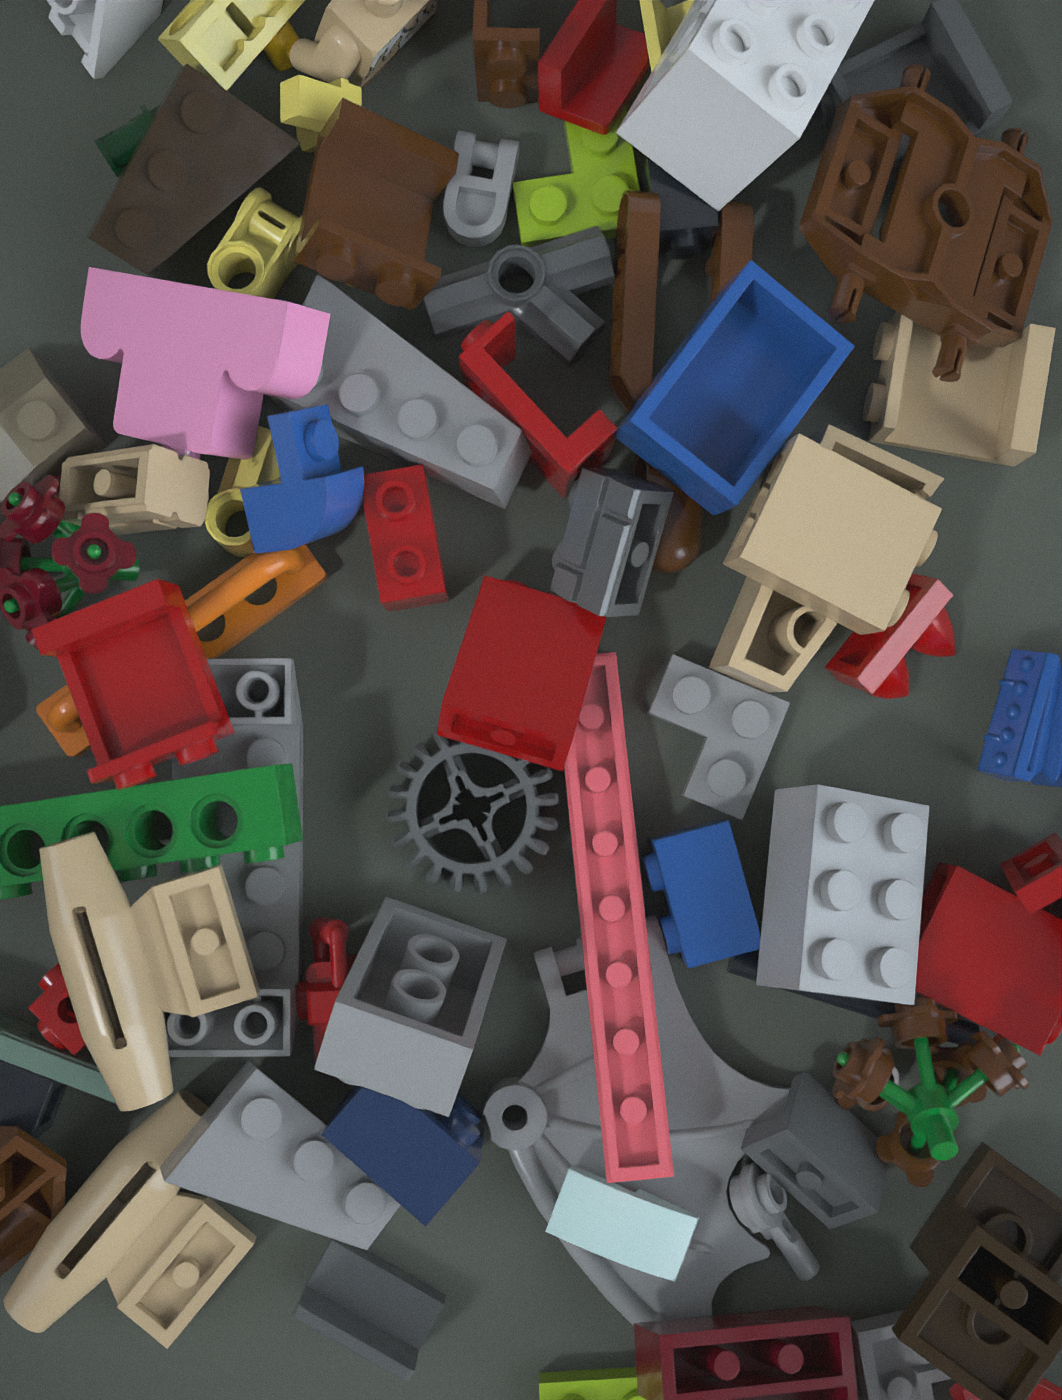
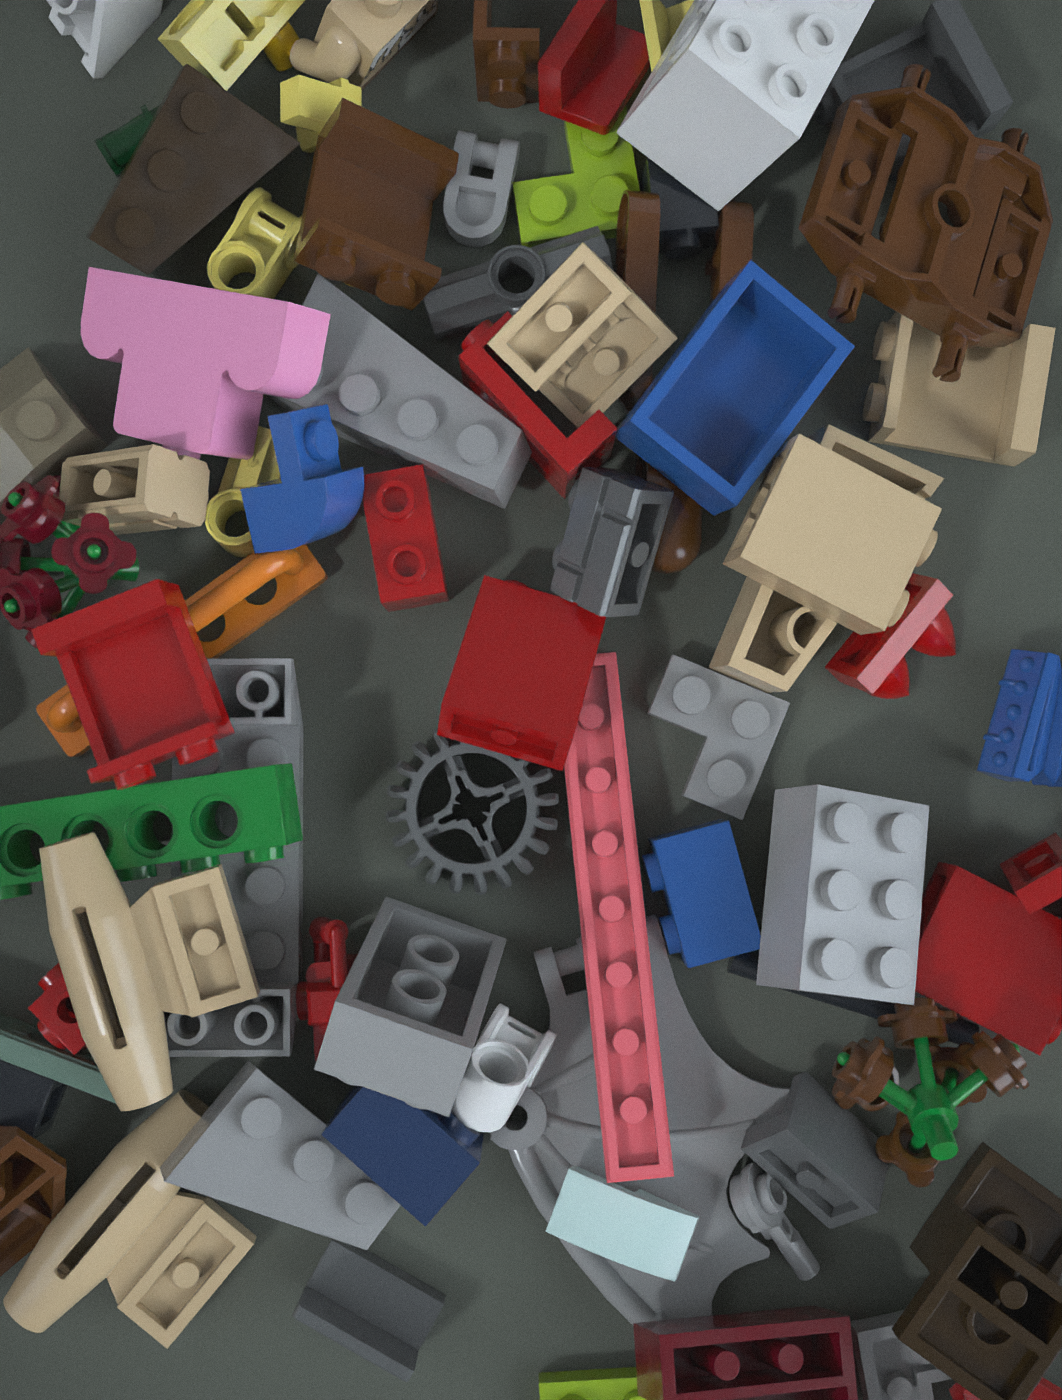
none -> white piece [452,1003,557,1132]
none -> tan slope [487,242,678,428]

